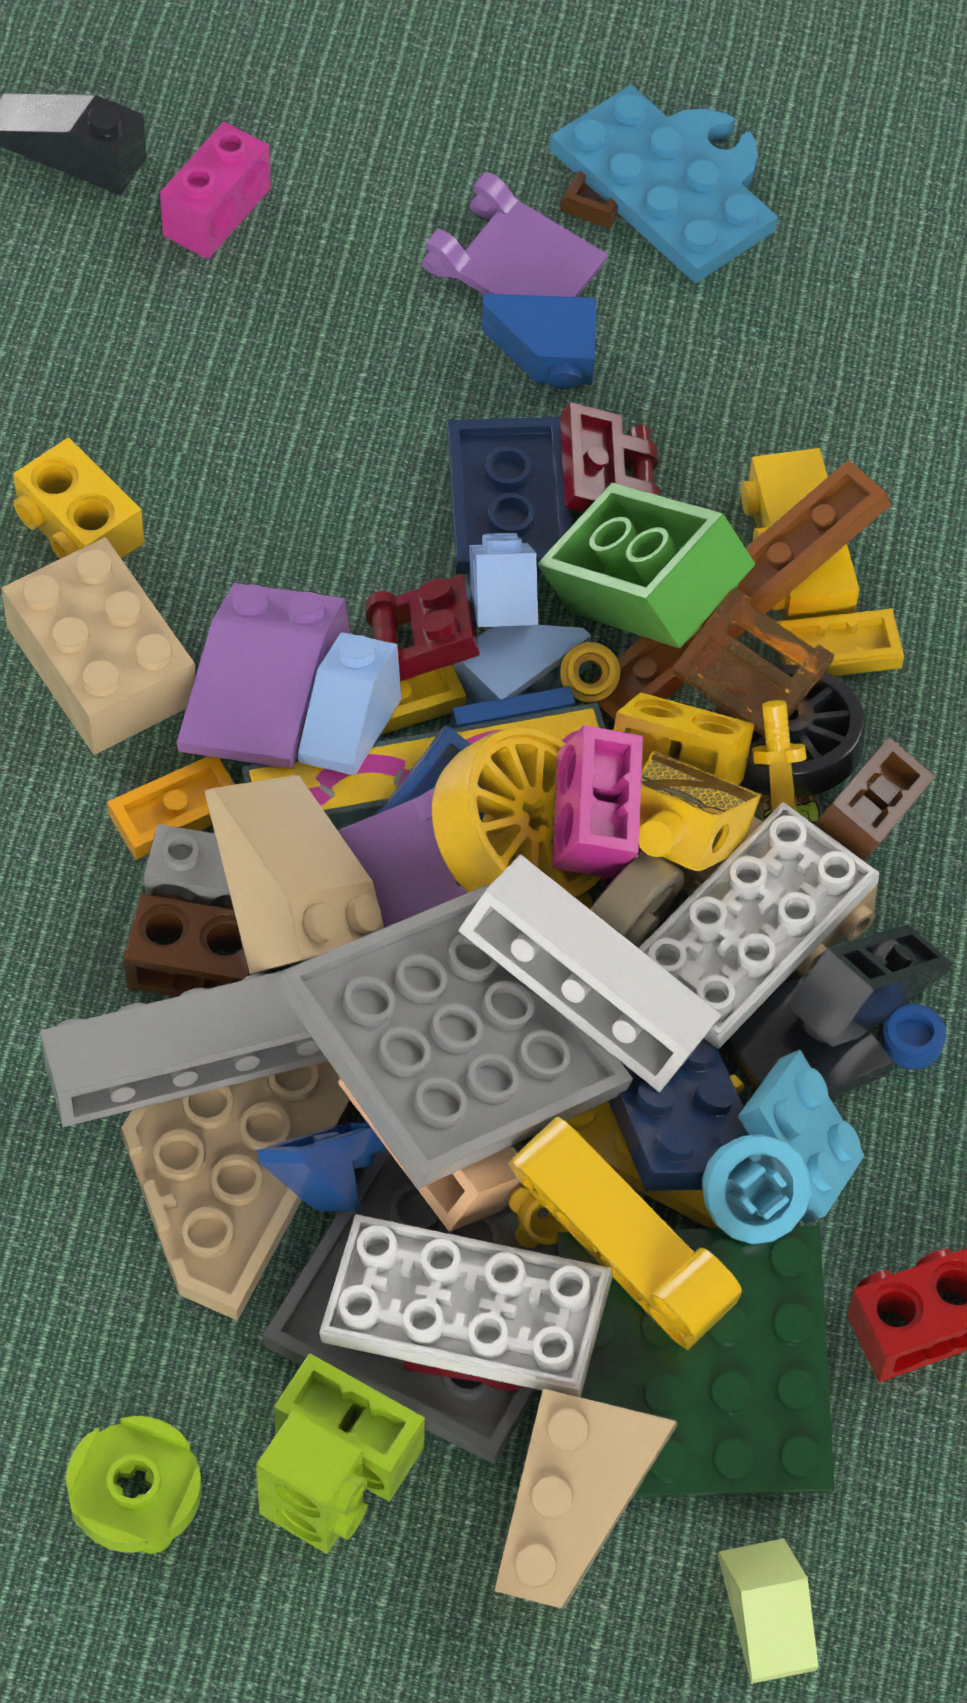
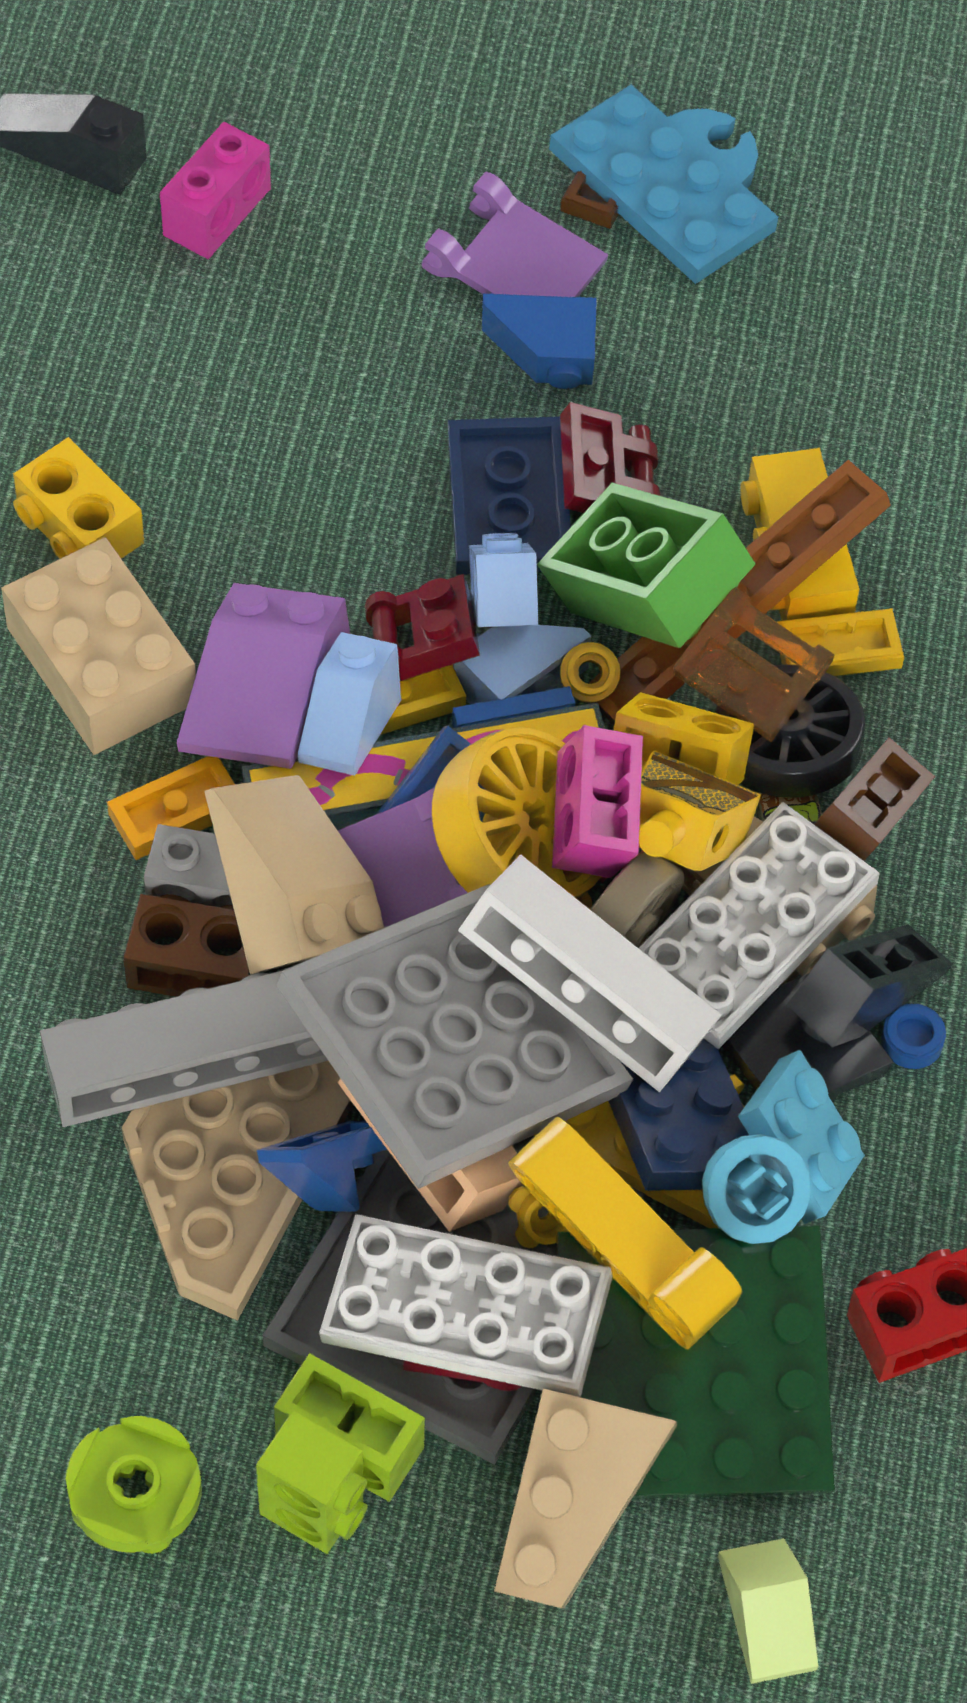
yellow piece [752,700,806,812] -> none

